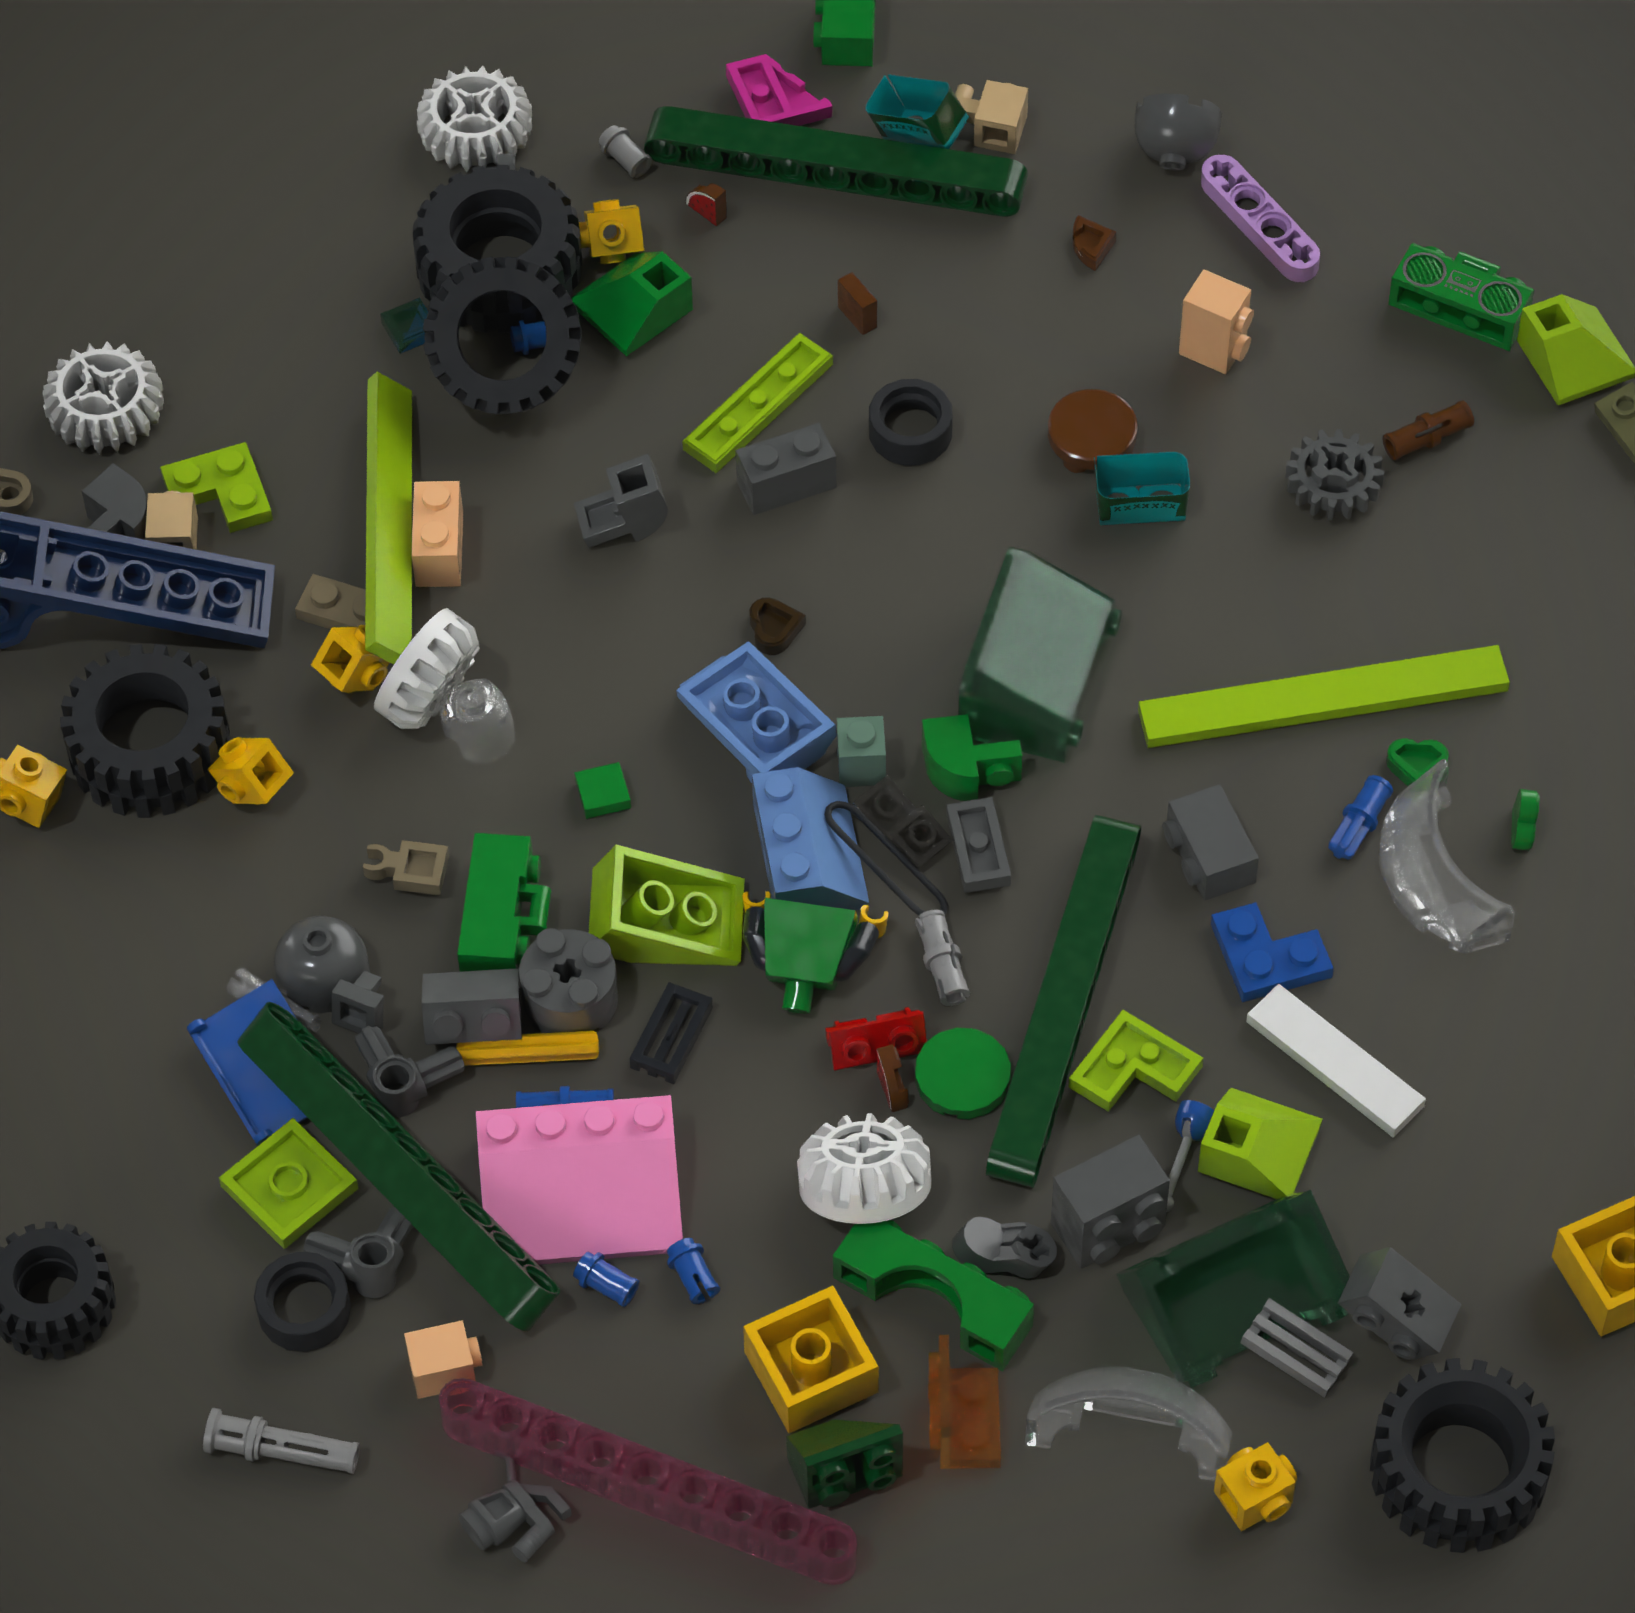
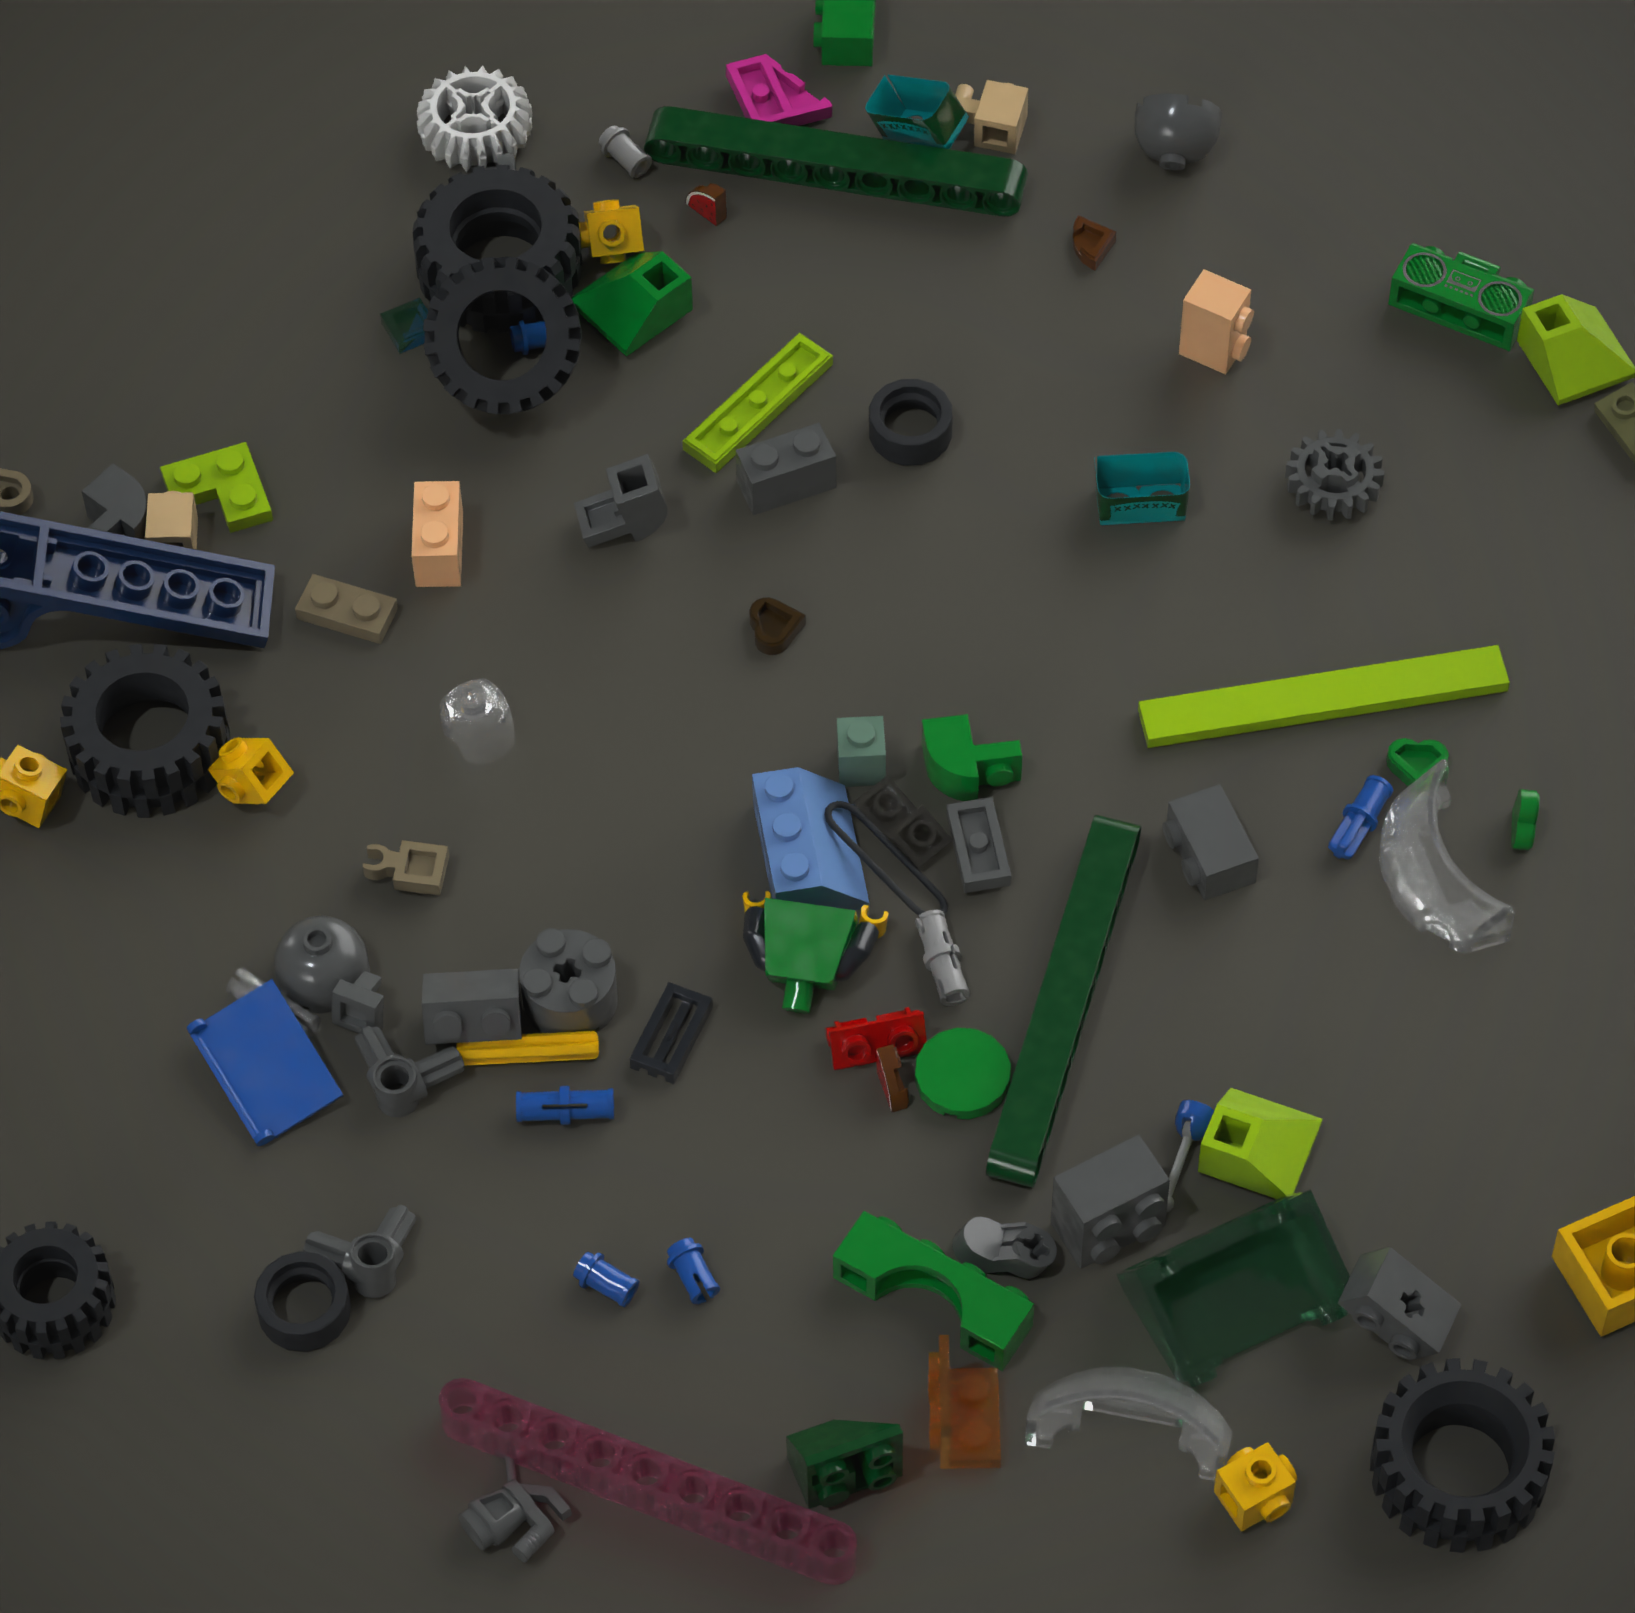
white gear [43,341,164,455] -> none
light grey pin [203,1408,360,1474] -> none
lime plate [219,1118,359,1249] -> none
dark green beam [237,1002,560,1331] -> none
yellow brick [311,625,389,693] -> none
lime tile [365,371,412,665] -> none
white gear [374,608,480,729] -> none
light nougat brick [404,1320,483,1399] -> none
green piece [457,833,551,972] -> none
bright pink slope [476,1095,683,1265] -> none
green tile [574,762,631,819] -> none
lime slope [588,845,745,966] -> none
medium blue slope [676,641,837,783] -> none
yellow brick [743,1286,879,1433] -> none
white gear [797,1113,931,1224] -> none
reddish brown tile [838,272,877,335] -> none
clear green windscreen [958,547,1122,763] -> none
reddish brown tile [1048,389,1138,473] -> none
lime plate [1068,1010,1203,1112] -> none
lavender beam [1201,155,1320,282] -> none
blue plate [1211,902,1334,1002] -> none
light grey tile [1240,1298,1354,1398] -> none
white tile [1246,984,1426,1138] -> none
reddish brown pin [1382,400,1474,461] -> none

